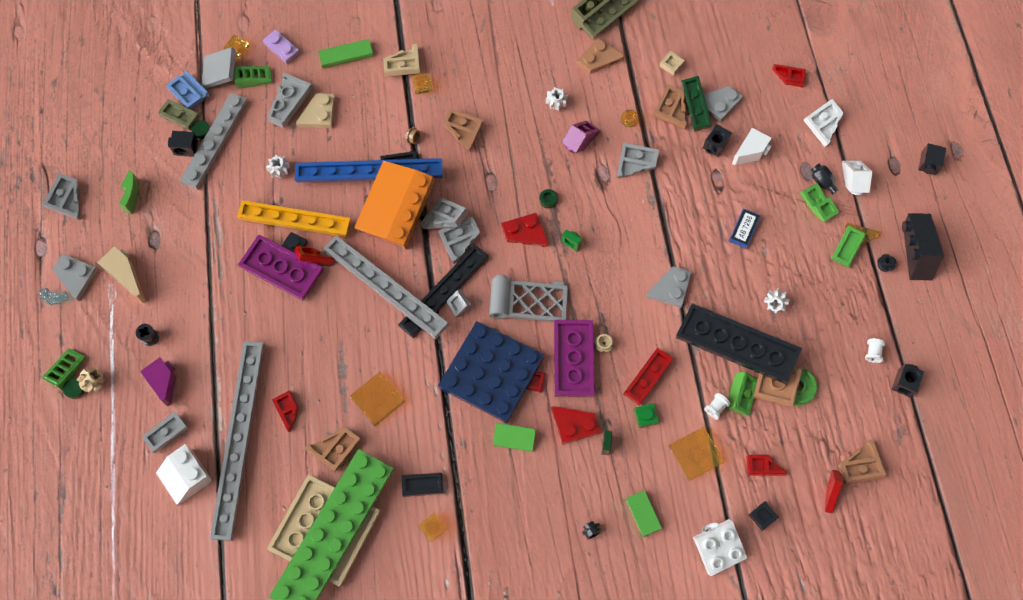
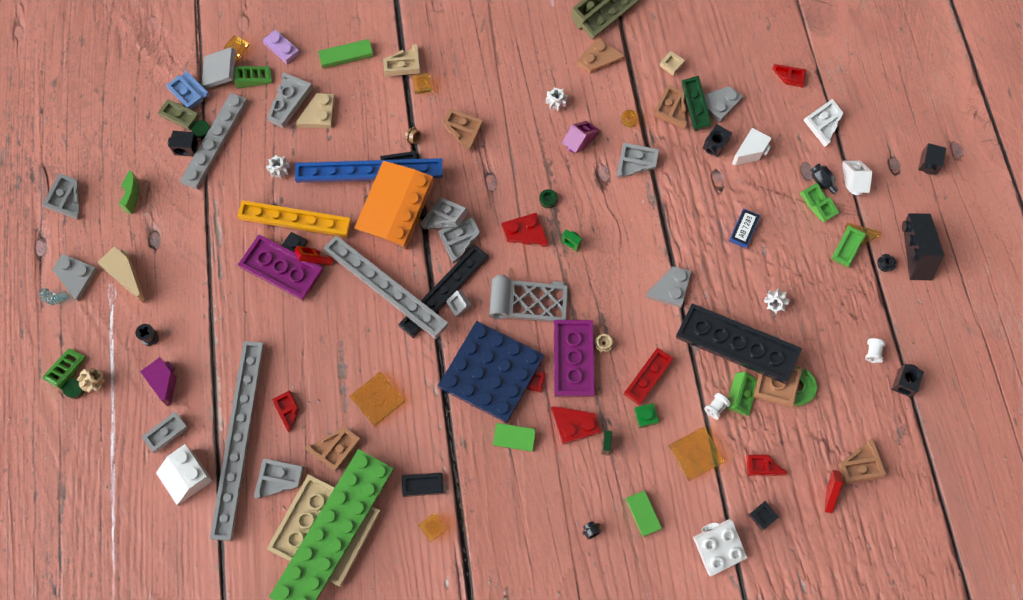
none -> light grey wing [254,459,304,498]

